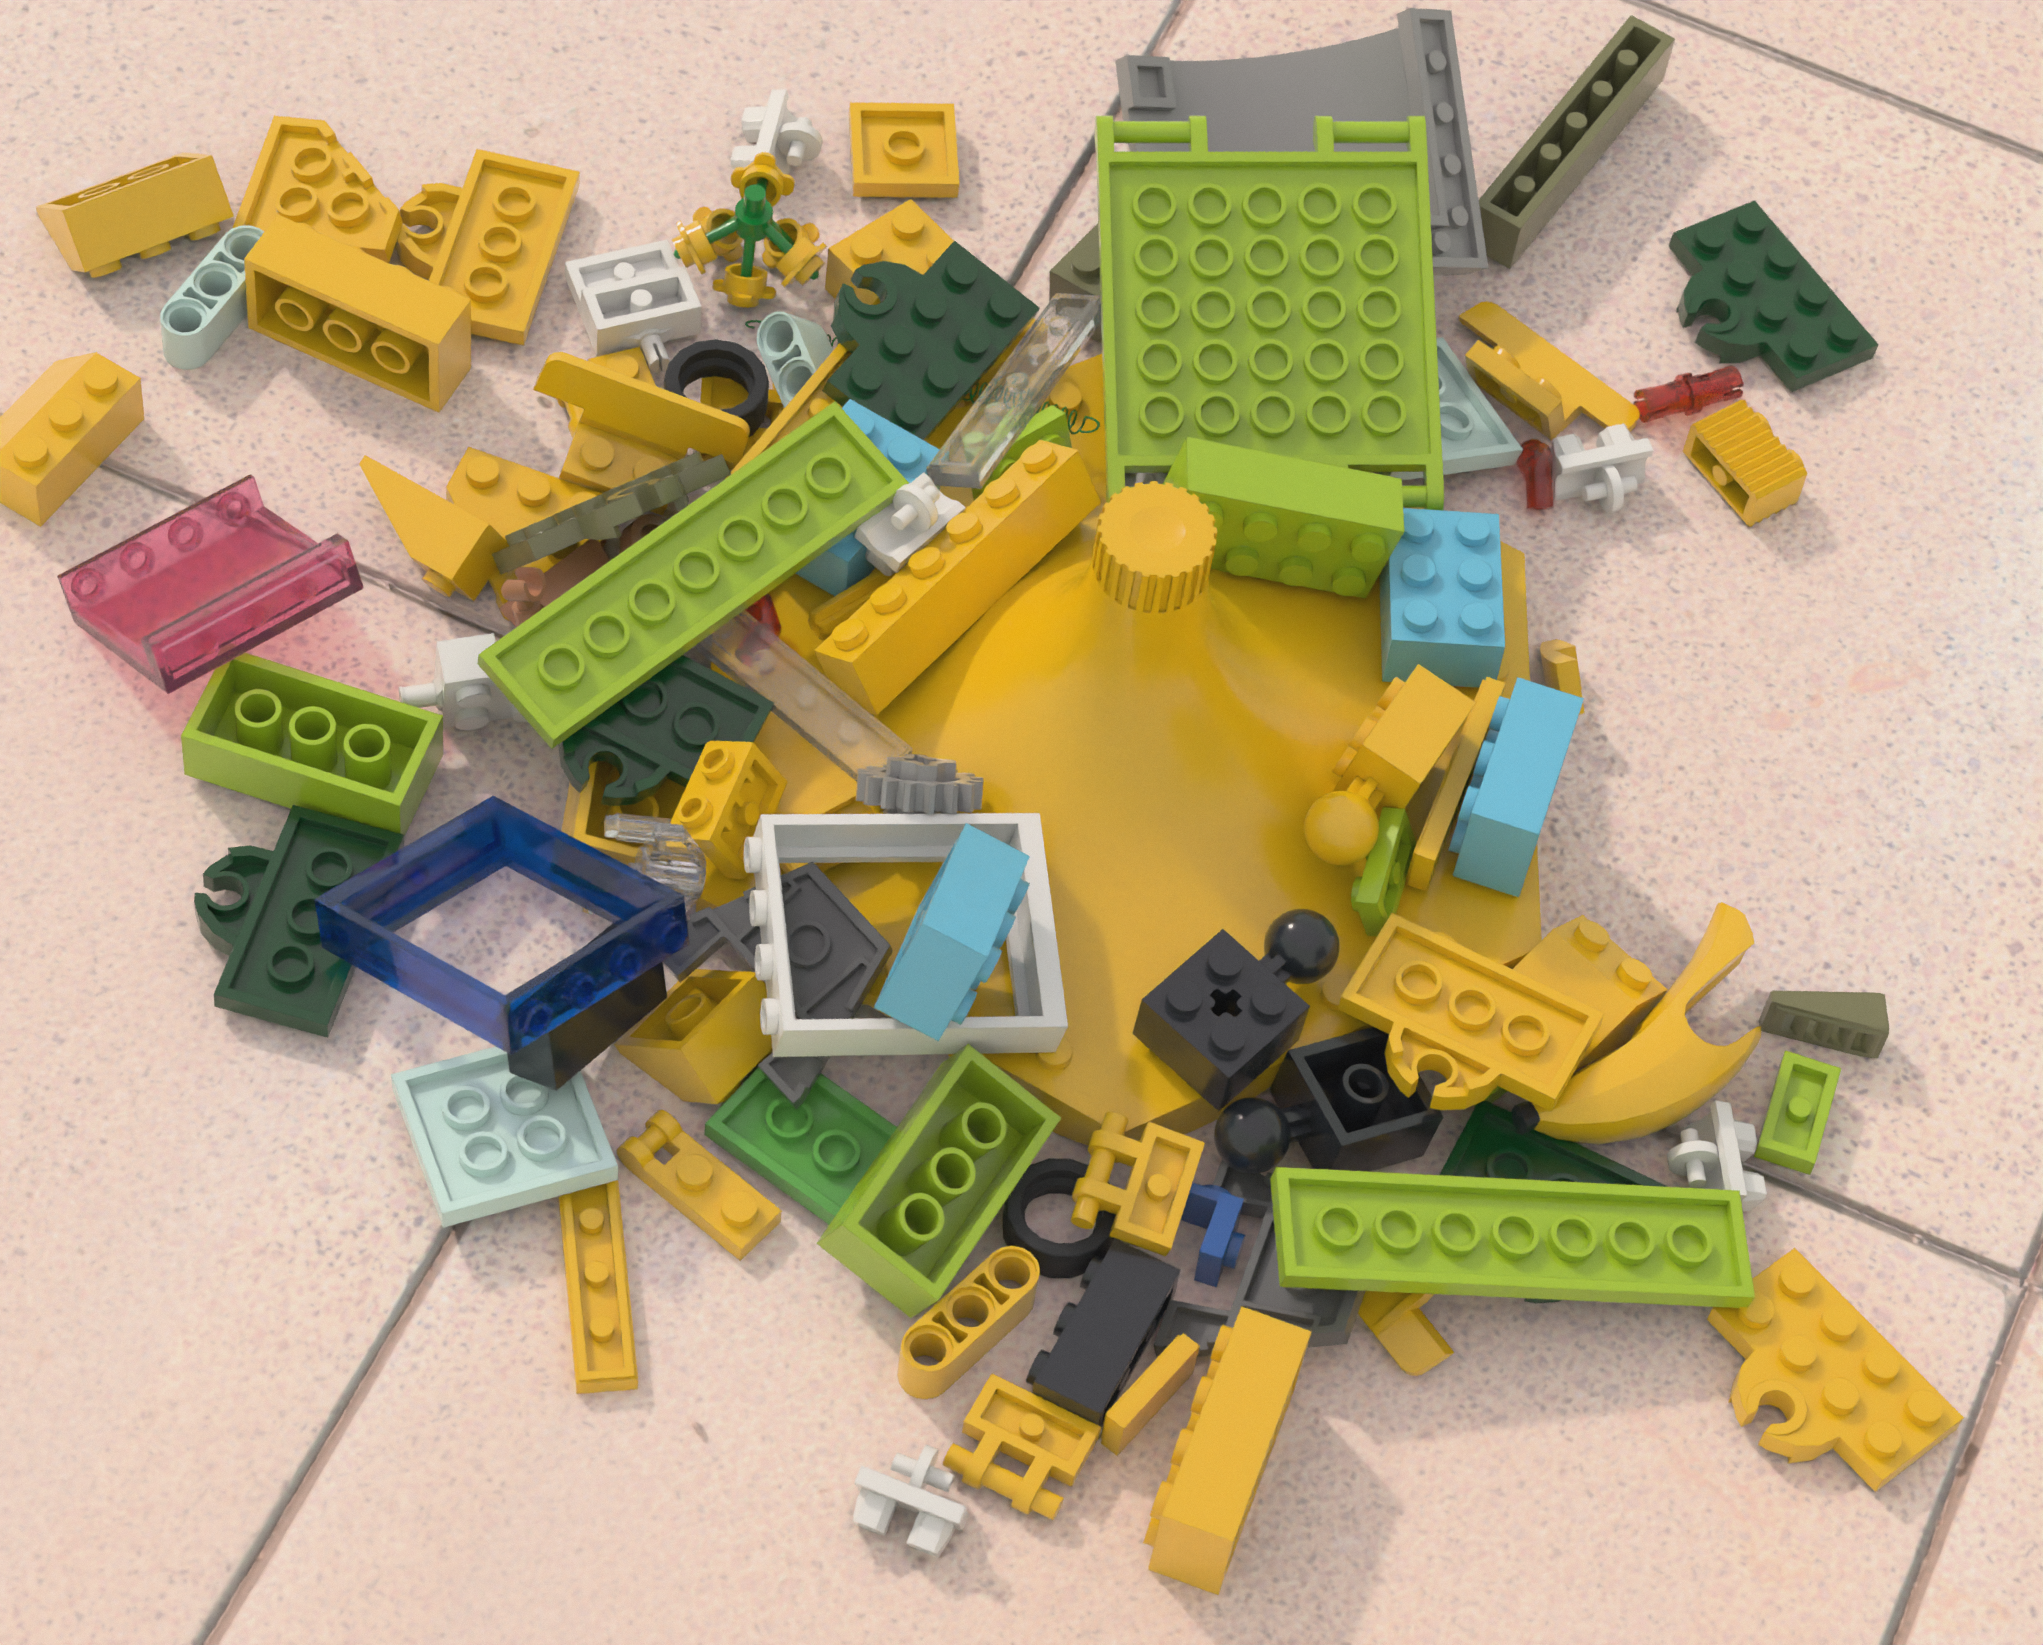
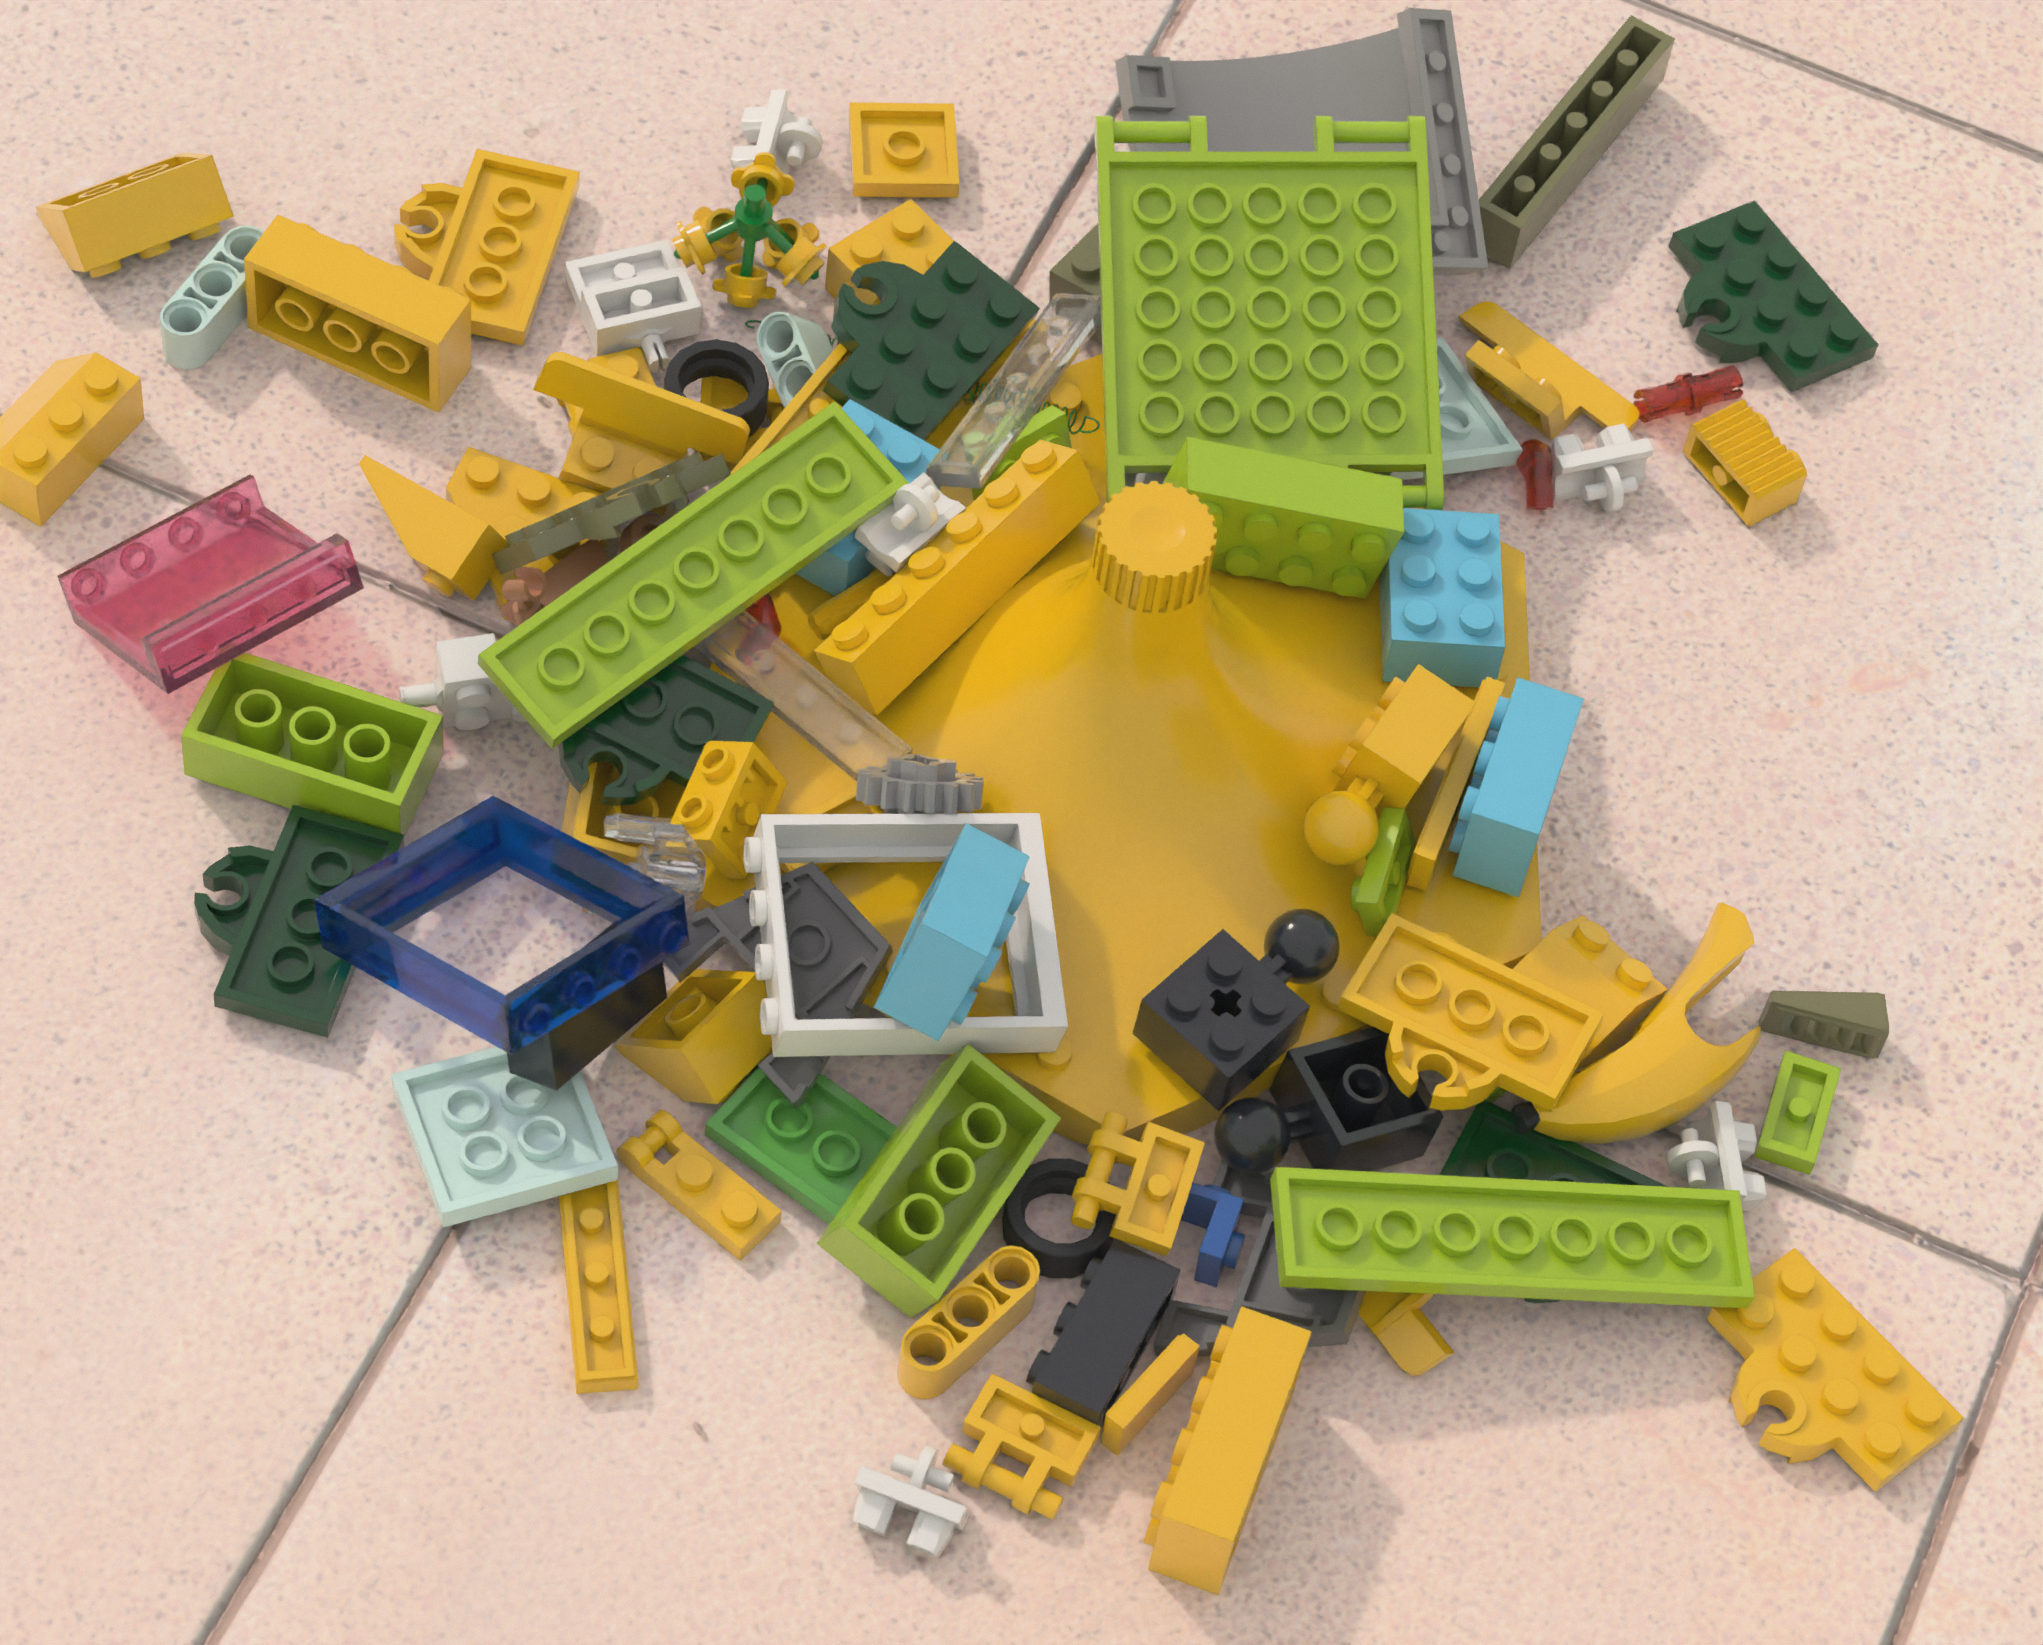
yellow plate [232,116,403,263] -> none
yellow slope [1540,639,1585,715] -> none

